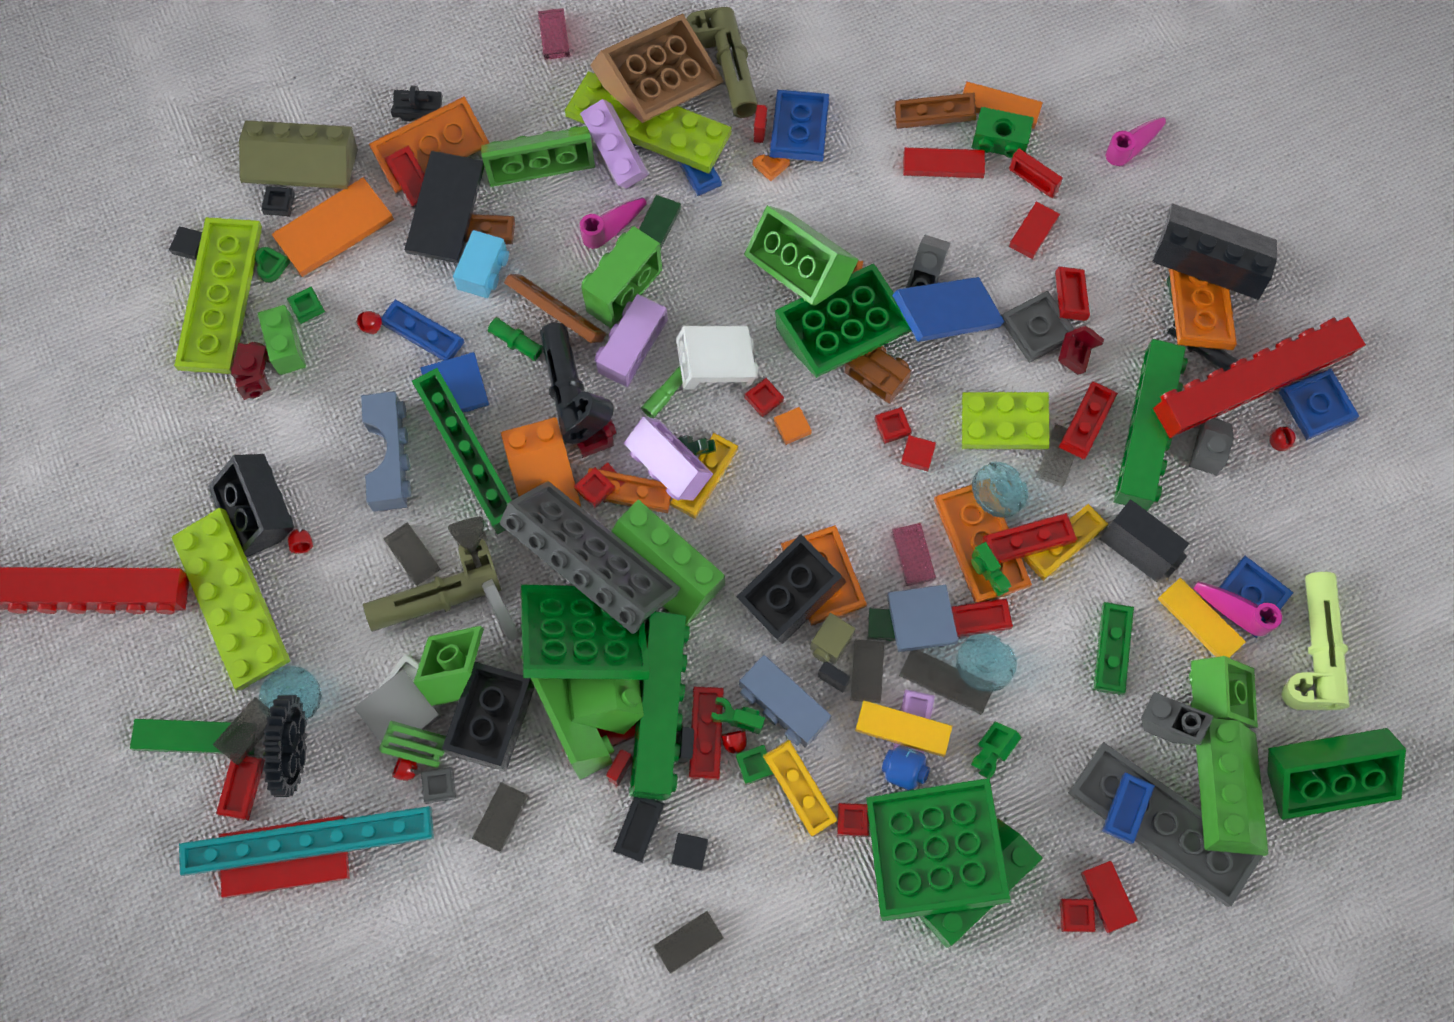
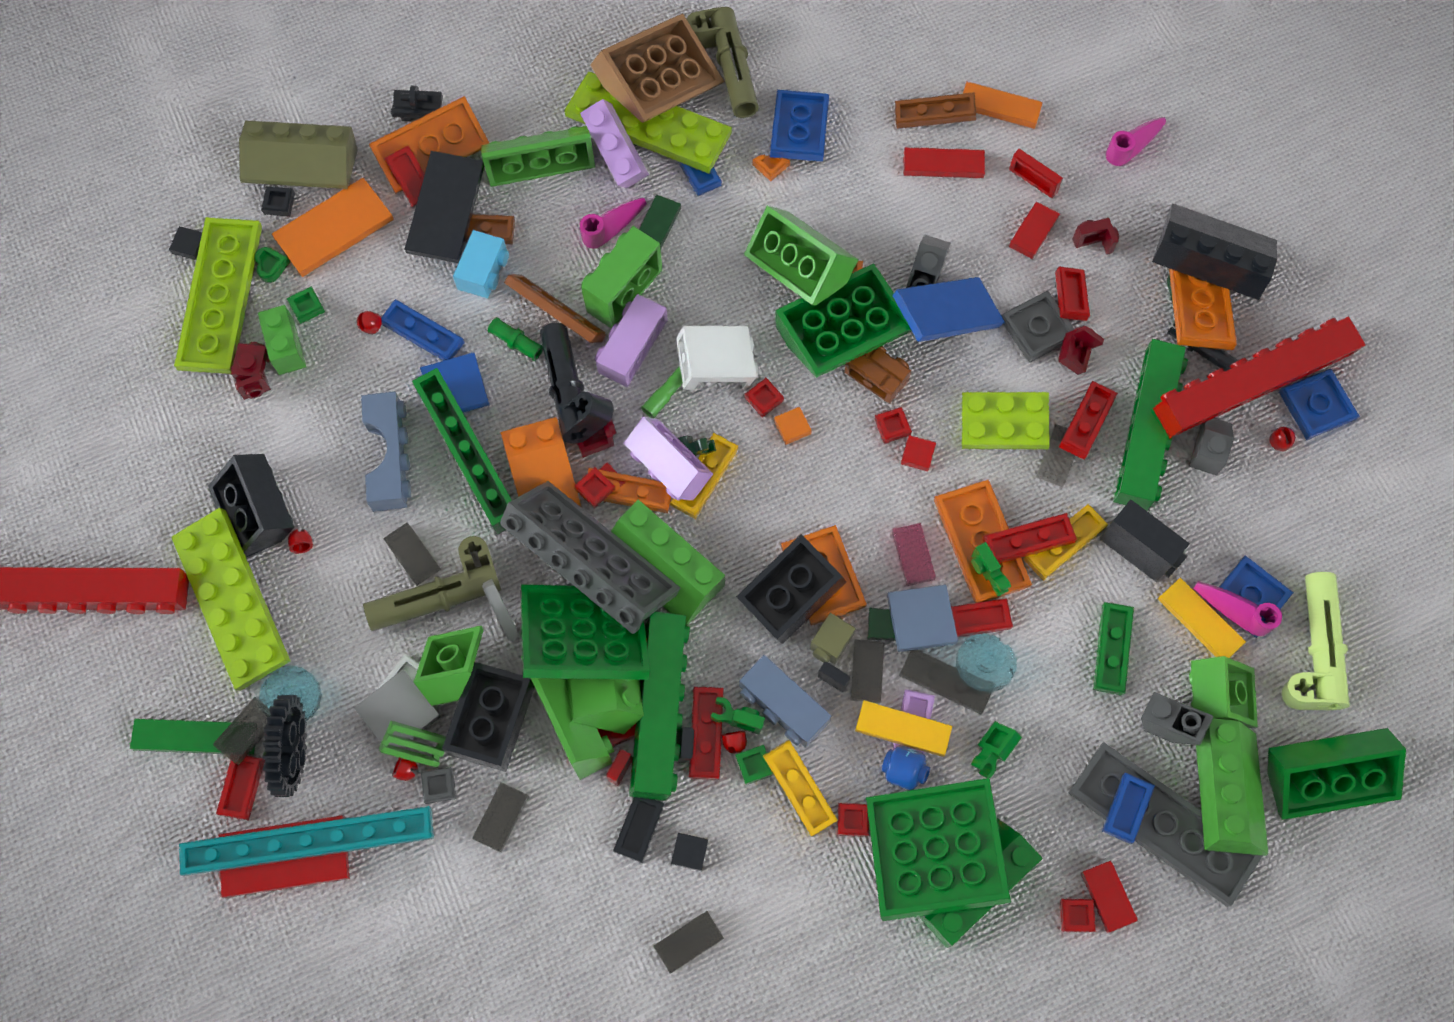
clear smoke tile [448,516,488,552] -> none
clear pink tile [538,8,570,60] -> none
red tile [754,105,767,143] -> none
green brick [971,107,1034,158] -> none
clear light blue tile [972,461,1028,518] -> none
none -> dark red bracket [1072,217,1119,255]

